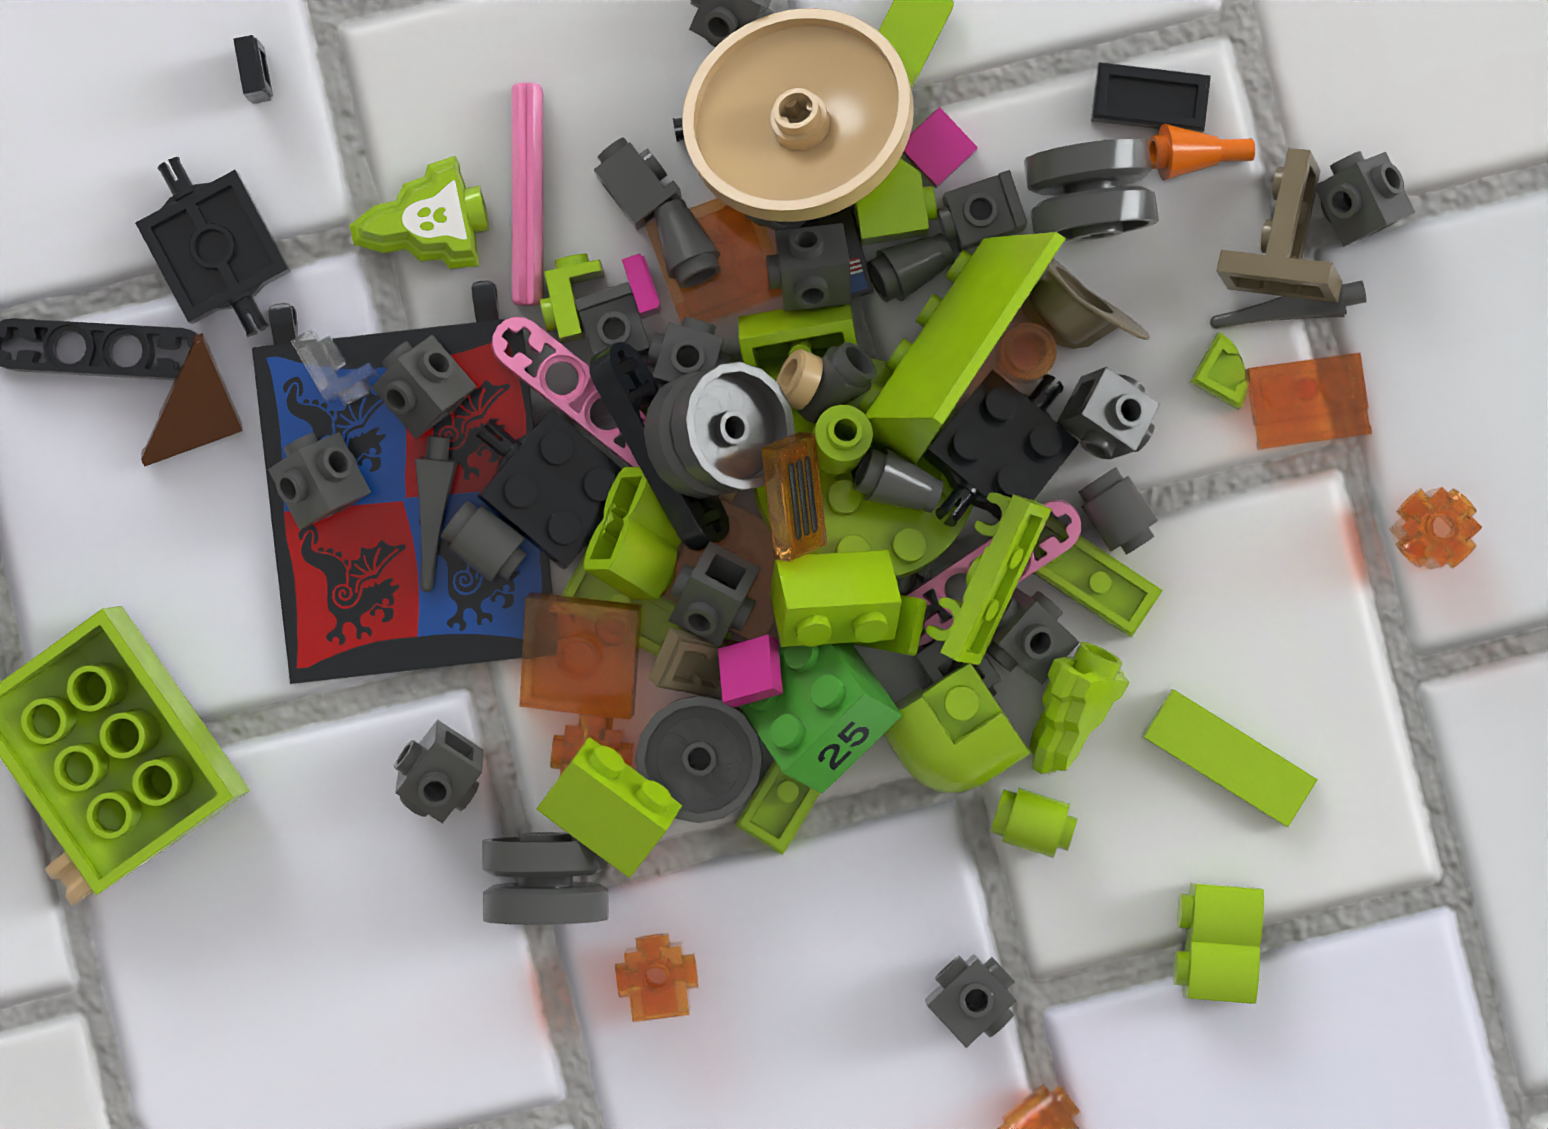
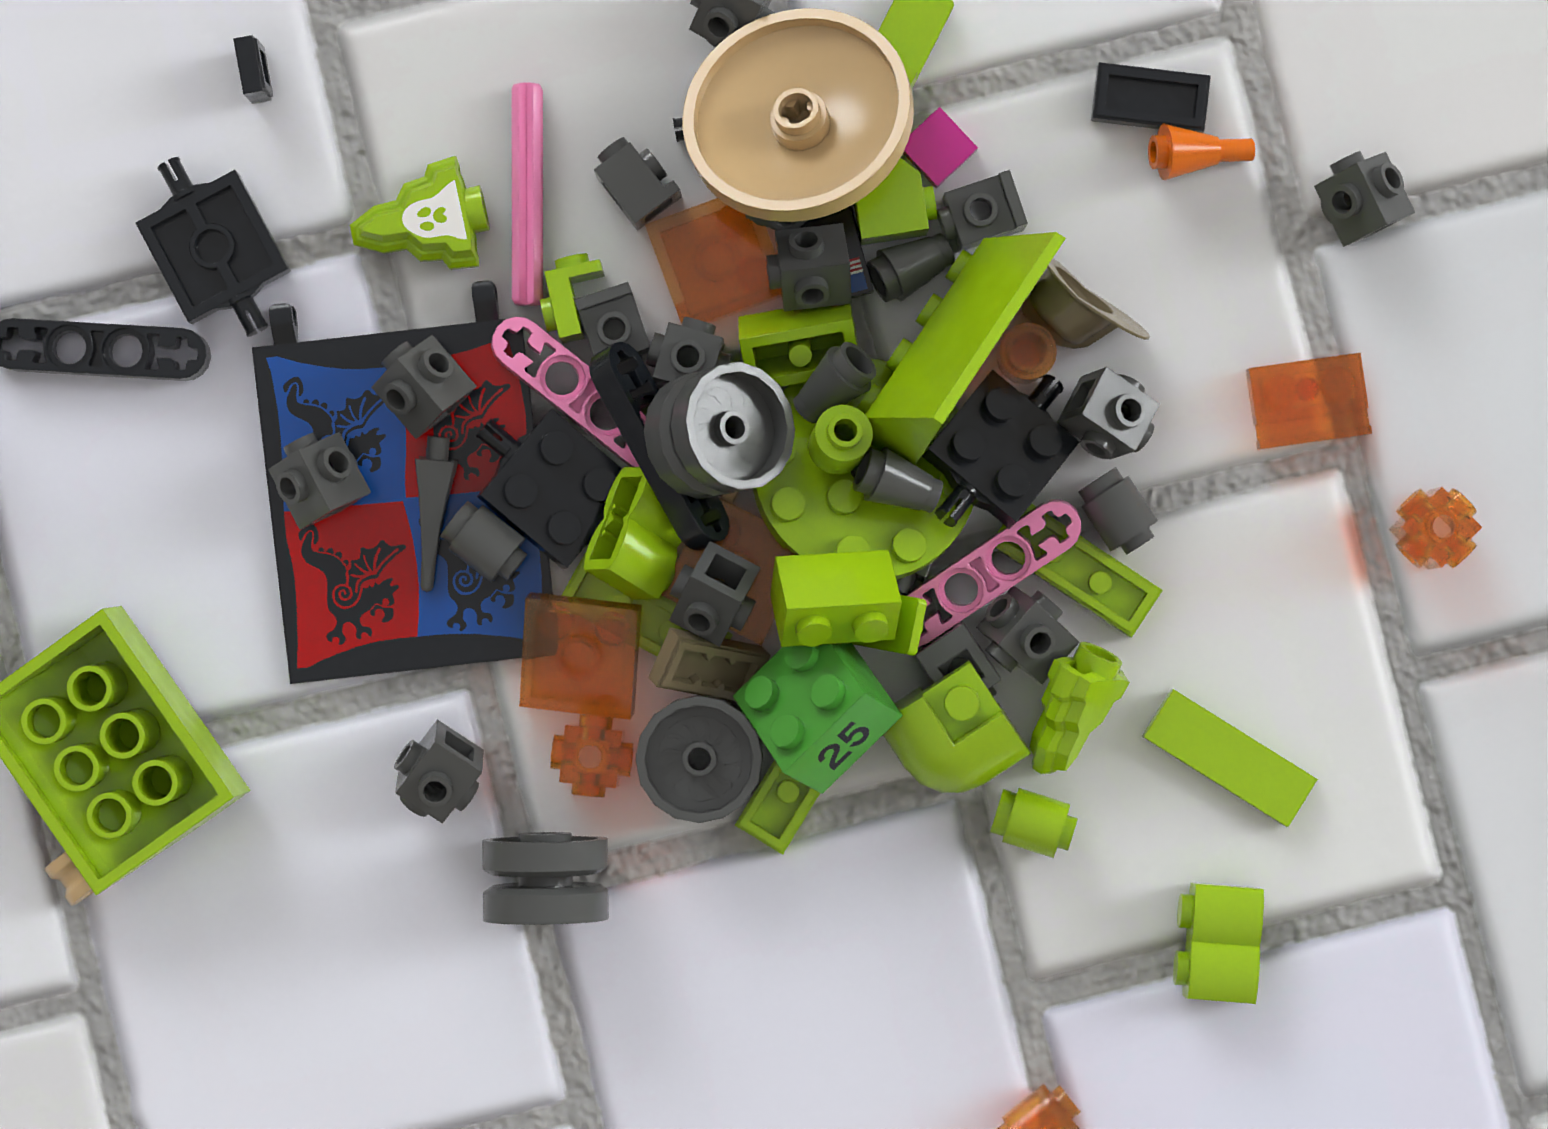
reddish brown tile [141,333,243,467] -> none
clear bracket [291,329,380,406] -> none
lime brick [536,737,682,878] -> none
clear orange brick [615,933,699,1022] -> none
dark pink tile [621,253,662,319] -> none
dark grey cone [653,199,721,288] -> none
dark pink tile [718,634,783,708] -> none
clear orange tile [762,432,827,562] -> none
tan tile [776,349,823,410] -> none
dark grey brick [925,954,1016,1048] -> none
lime plate [926,493,1052,665] -> none
dark grey wheel [1024,139,1159,241] -> none
lime tile [1189,332,1248,410] -> none
dark grey piece [1210,280,1367,329] -> none
dark tan bracket [1216,148,1343,303] -> none

